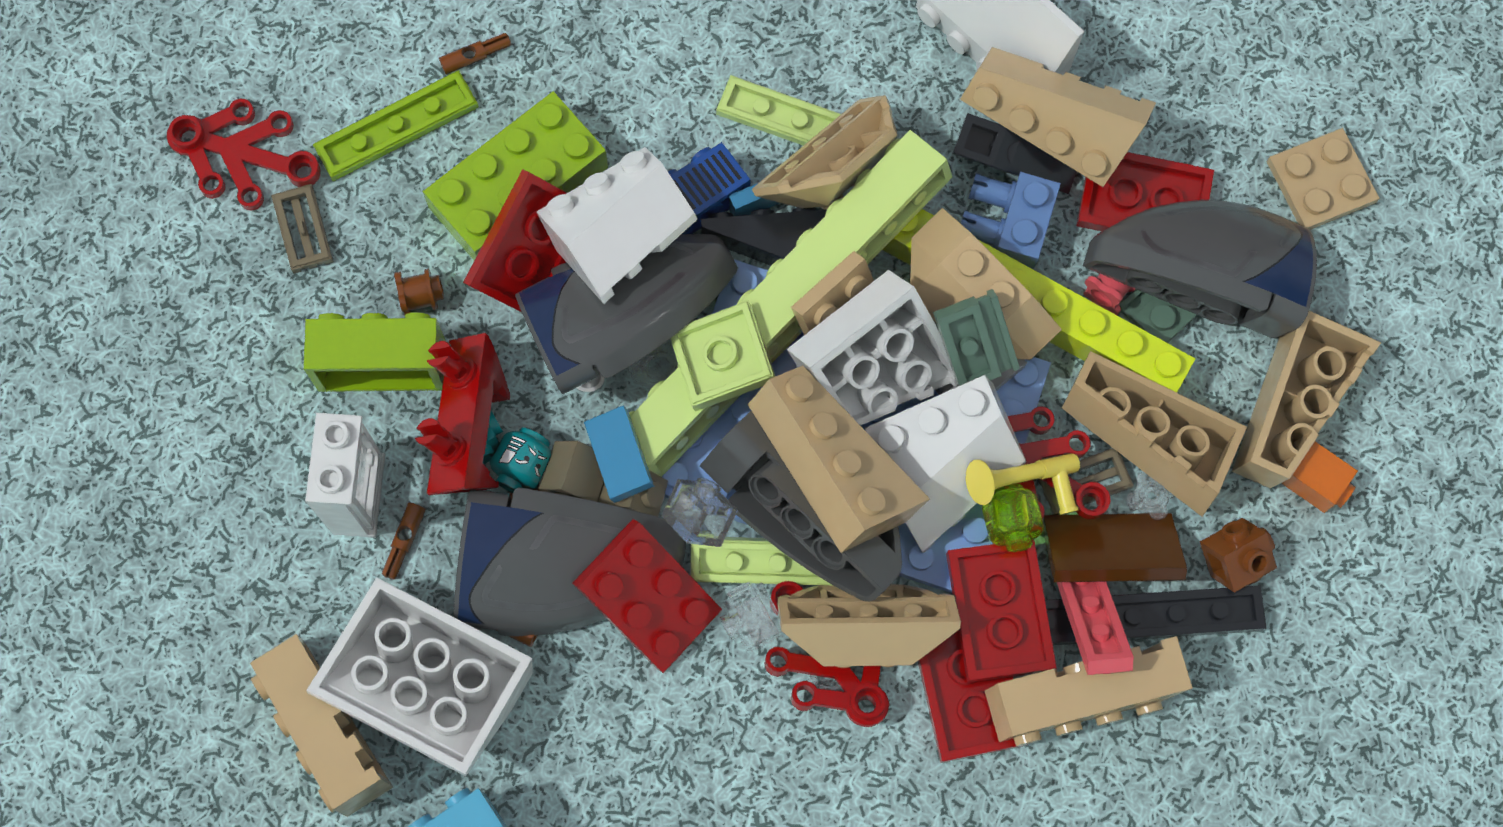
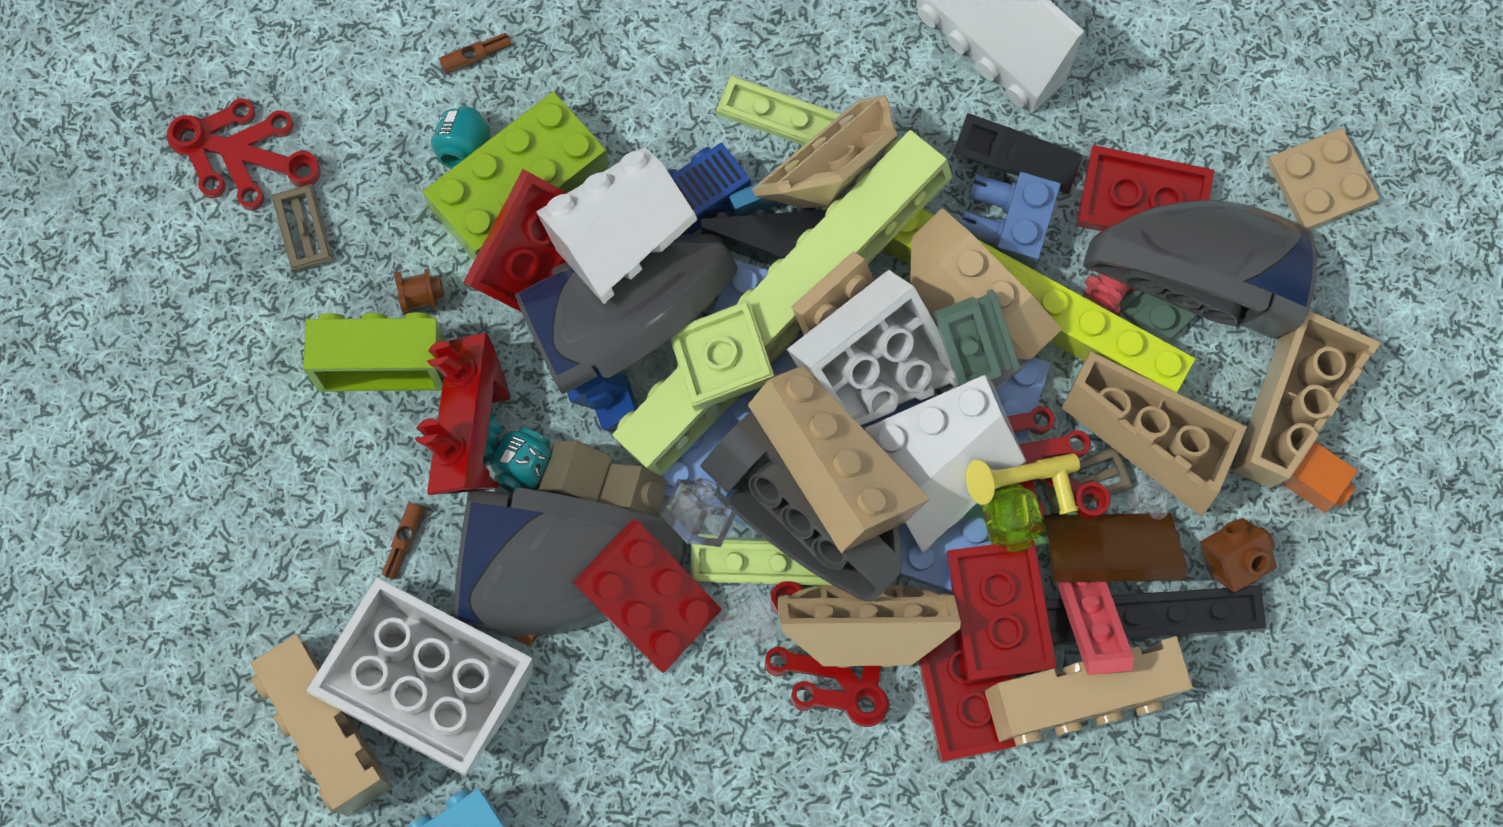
white door [305,413,385,538] -> none
lime tile [313,70,479,182] -> none
dark azure tile [584,405,655,503] -> none
tan wedge [960,47,1156,187] -> none
none -> teal head [431,106,491,169]
none -> blue bracket [567,368,638,431]

